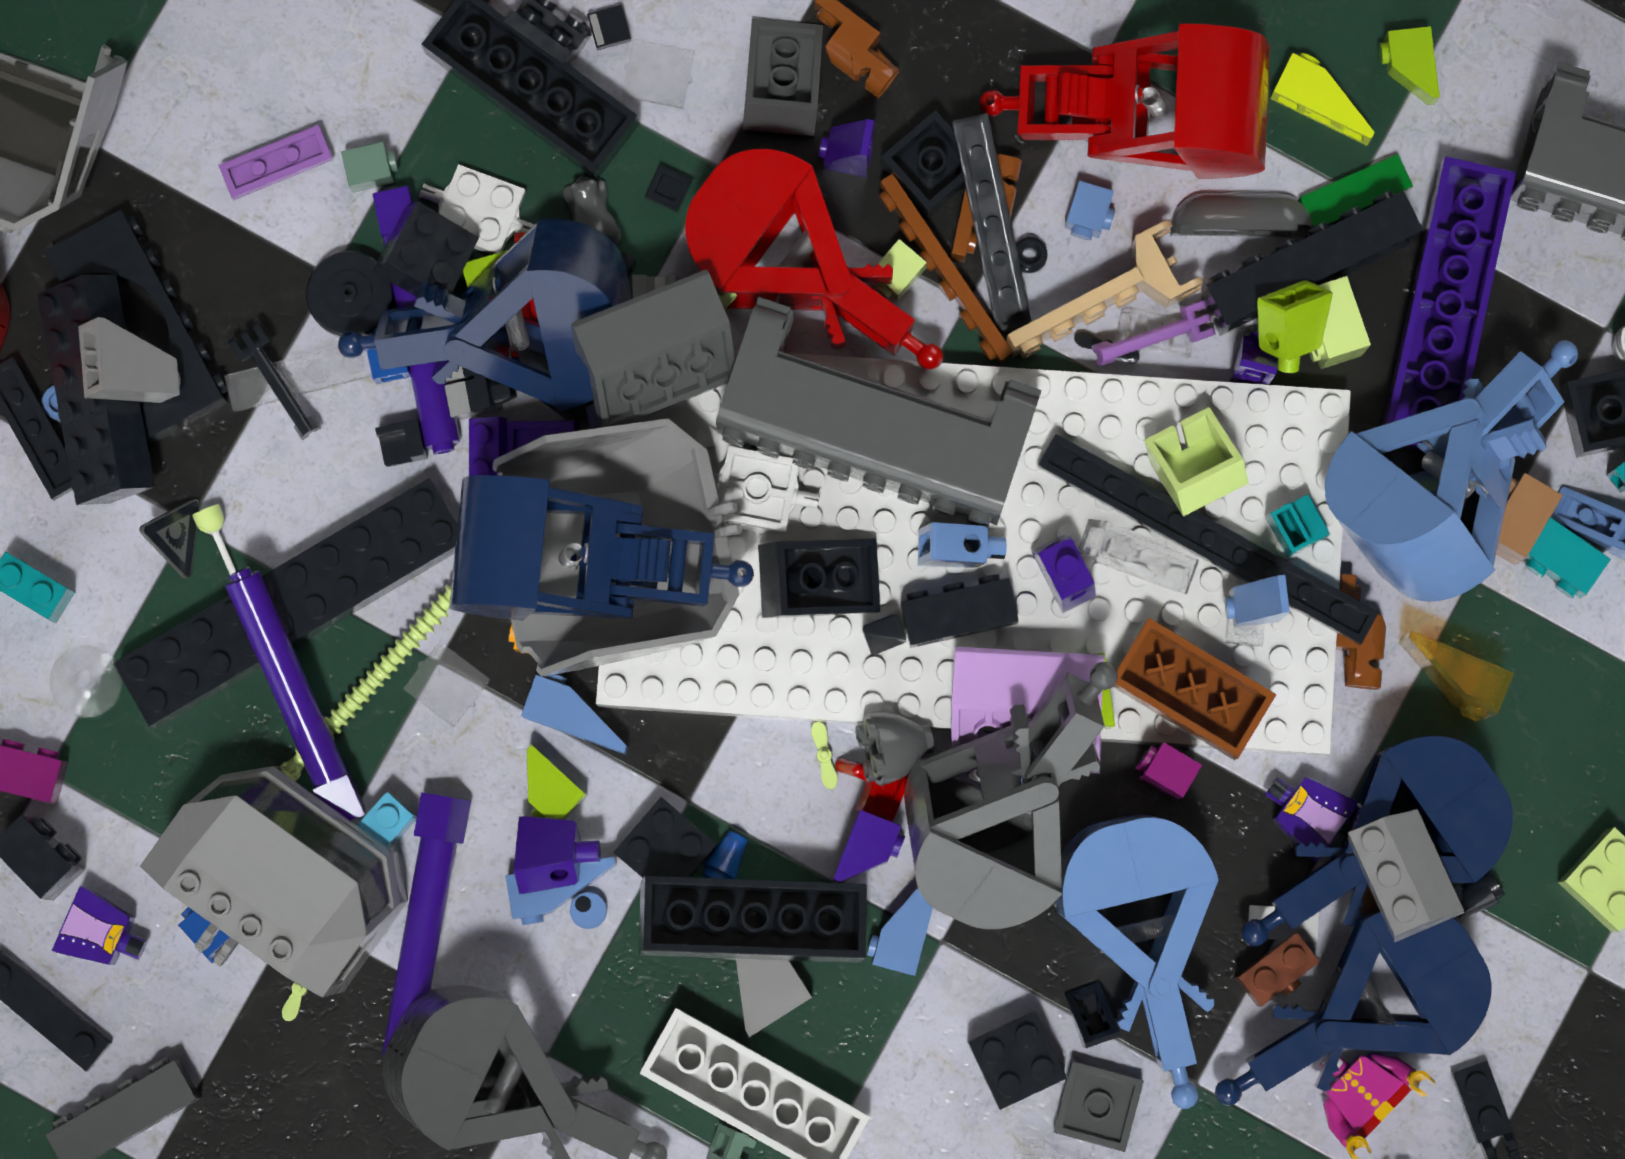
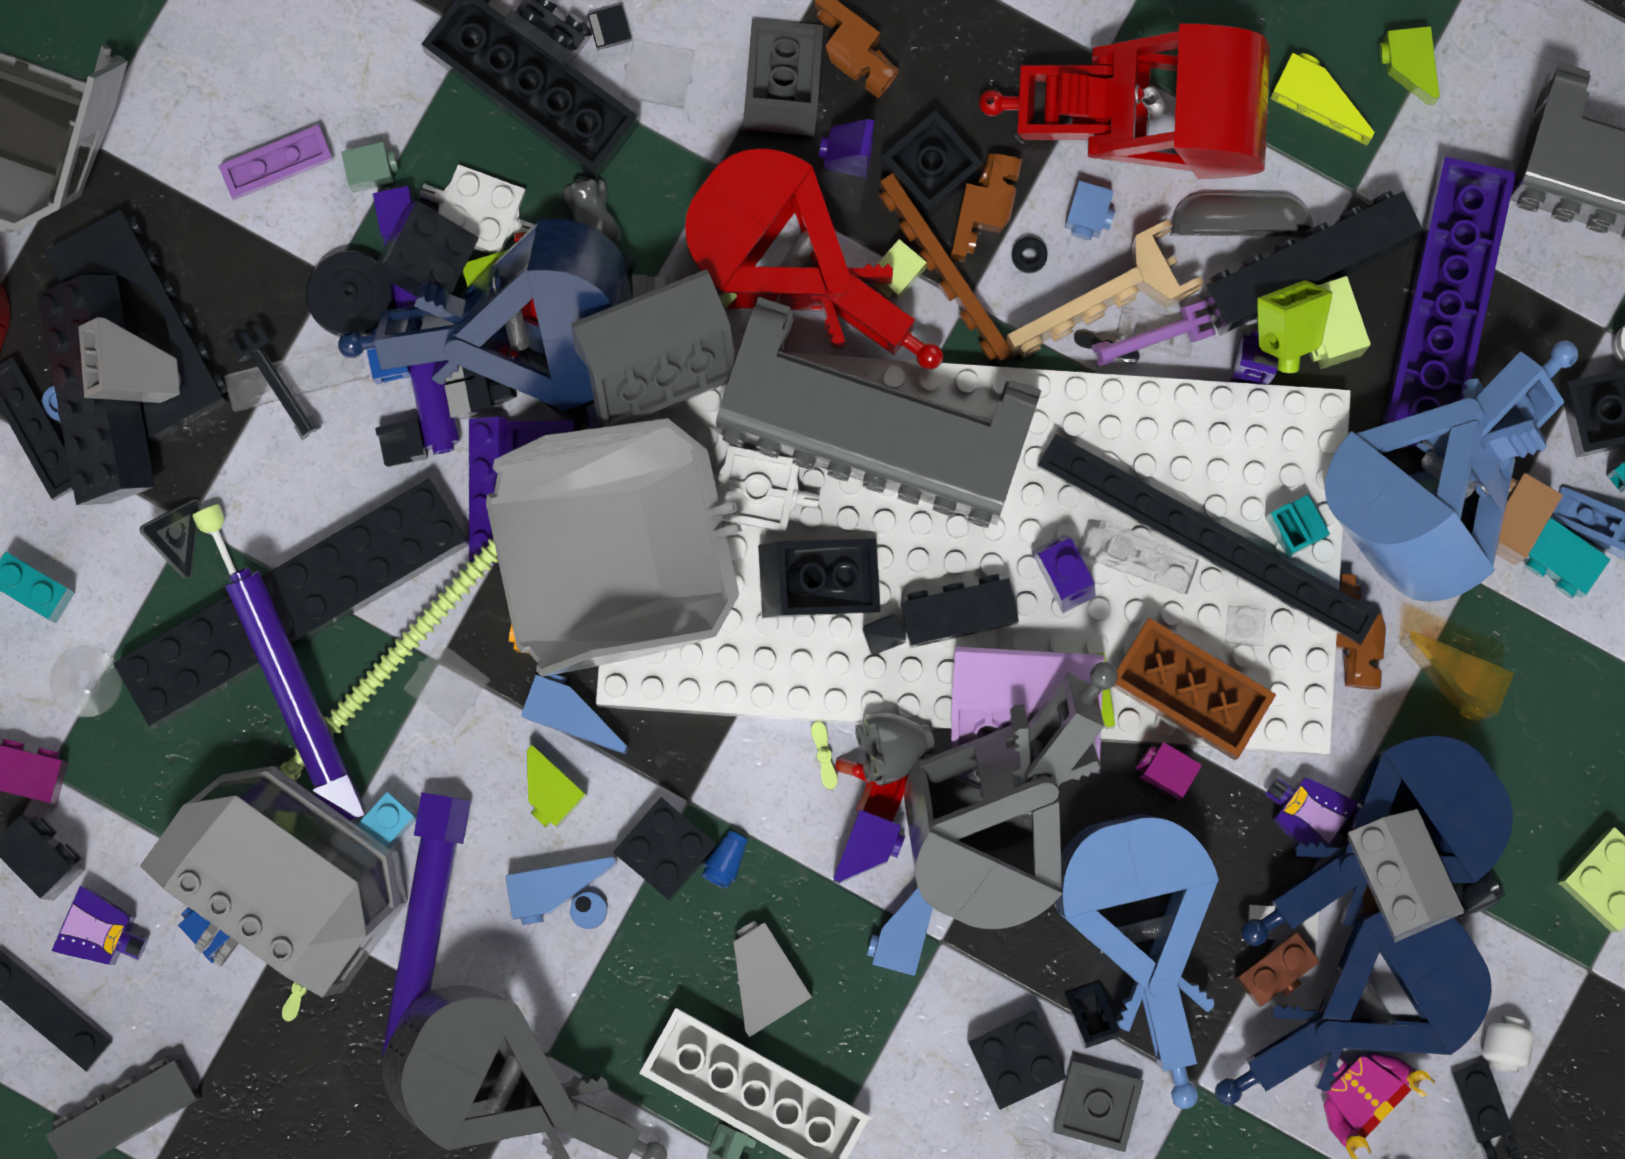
dark blue piece [449,475,754,621] -> none
dark purple torso [513,816,601,894] -> none
black brick [639,876,867,963] -> none
black tile [645,164,693,213] -> none
medium blue torso [917,522,1007,568] -> none
black tile [951,112,1032,333] -> none
yellowish green piece [1144,407,1249,516] -> none
medium blue slope [1224,575,1290,627] -> none
green tile [1298,154,1413,227] -> none
none -> white head [1482,1016,1535,1073]

